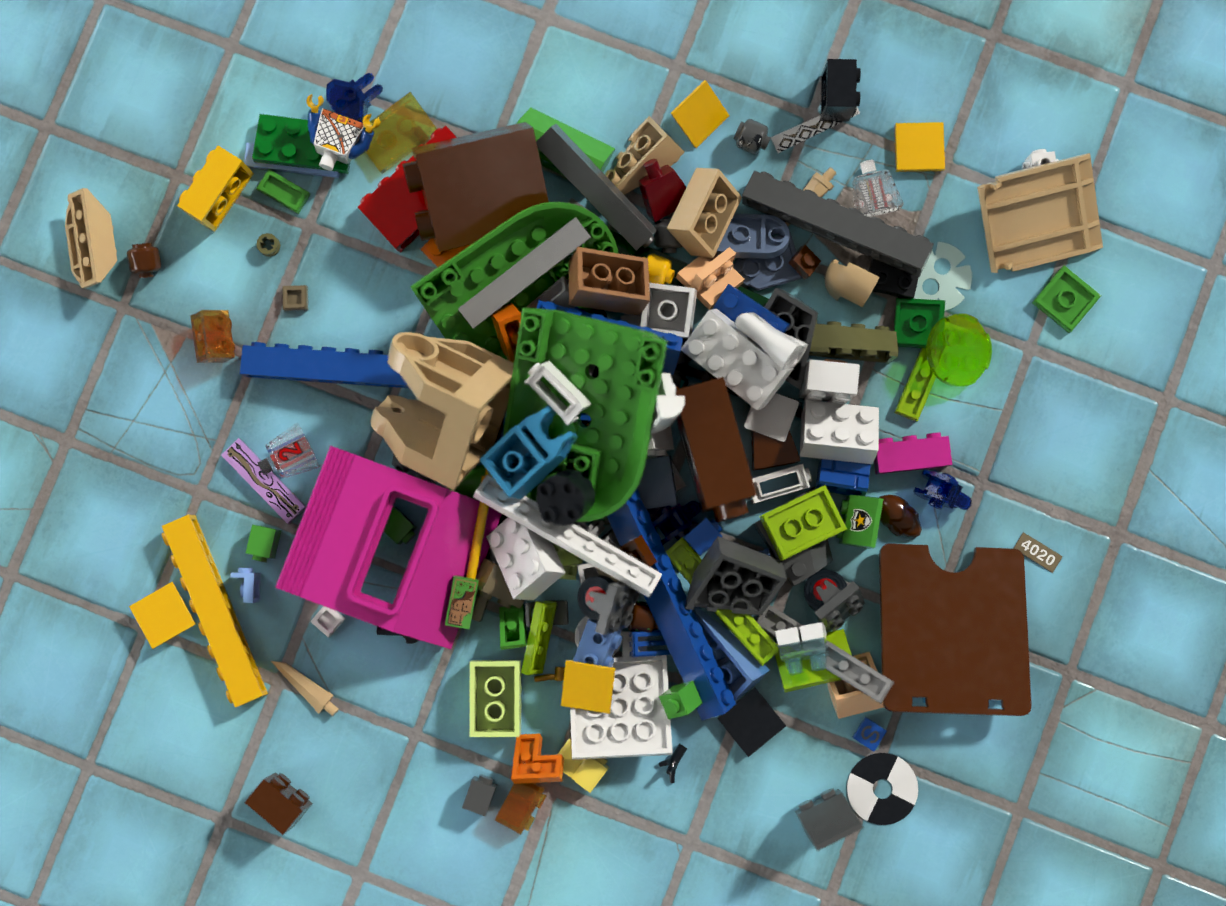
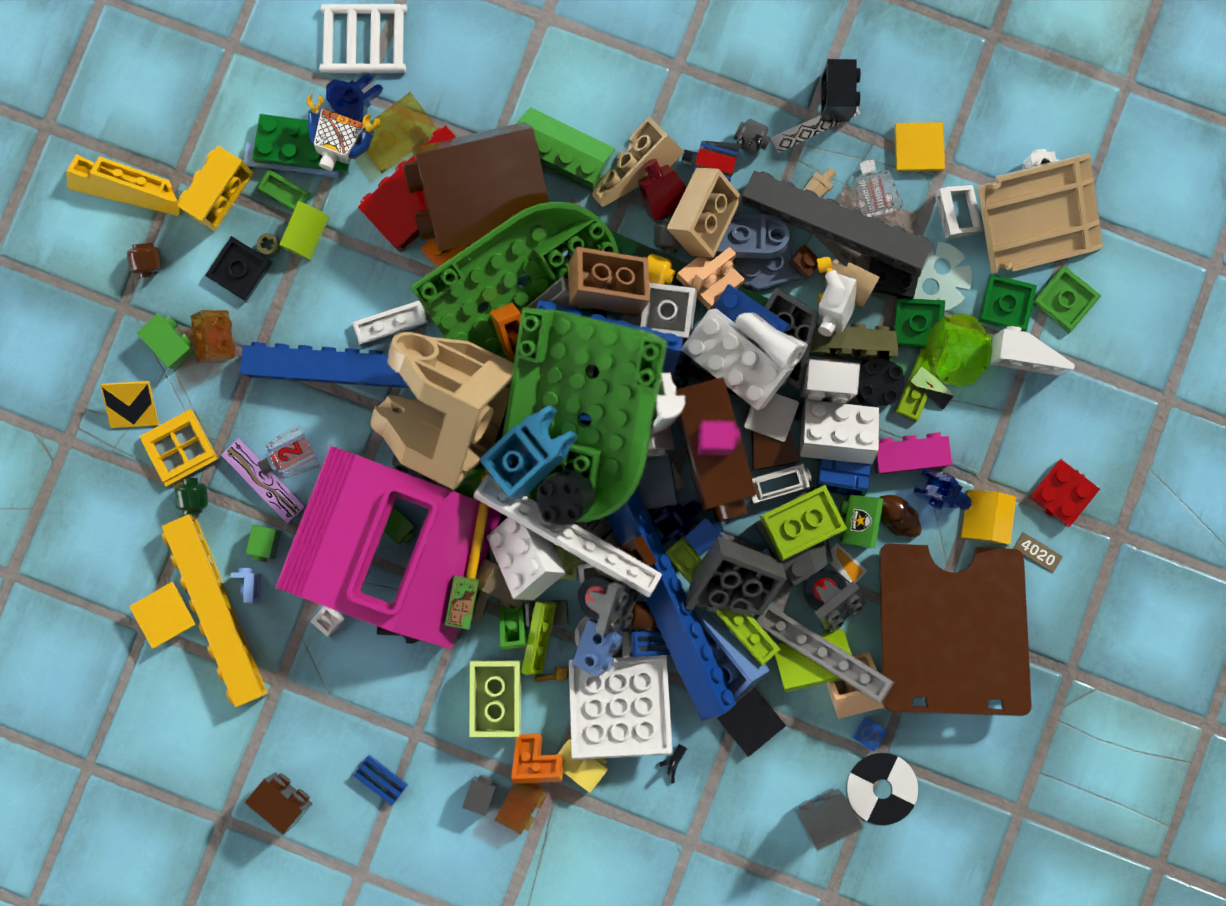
tan wedge [65,188,117,289] -> none
tan bar [271,661,339,717] -> none
dark tan tile [282,285,308,311] -> none
light grey tile [458,217,591,328] -> none
white window [525,361,592,425] -> none
dark grey brick [536,124,657,251] -> none
yellow piece [561,660,615,714] -> none
bright green brick [659,681,703,719] -> none
yellow piece [671,80,730,148] -> none
clear light blue hips [775,622,829,675] -> none
none -> yellow wedge [66,154,181,216]
none -> yellow piece [100,381,159,428]
none -> bright green brick [136,313,197,371]
none -> yellow piece [140,409,218,487]
none -> dark green head [175,478,208,514]
none -> black tile [205,236,273,302]
none -> lime brick [279,201,330,260]
none -> white bar [319,4,407,73]
none -> white tile [352,301,429,346]
none -> blue tile [353,755,408,805]
none -> torso [681,141,740,182]
none -> dark pink brick [698,421,739,456]
none -> white torso [817,257,856,336]
none -> sticker [830,543,867,584]
none -> black brick [856,358,905,409]
none -> sticker [911,367,954,410]
none -> white tile [935,185,984,240]
none -> yellow slope [961,490,1016,545]
none -> green tile [978,274,1037,332]
none -> white slope [988,326,1075,376]
none -> red plate [1029,459,1100,527]

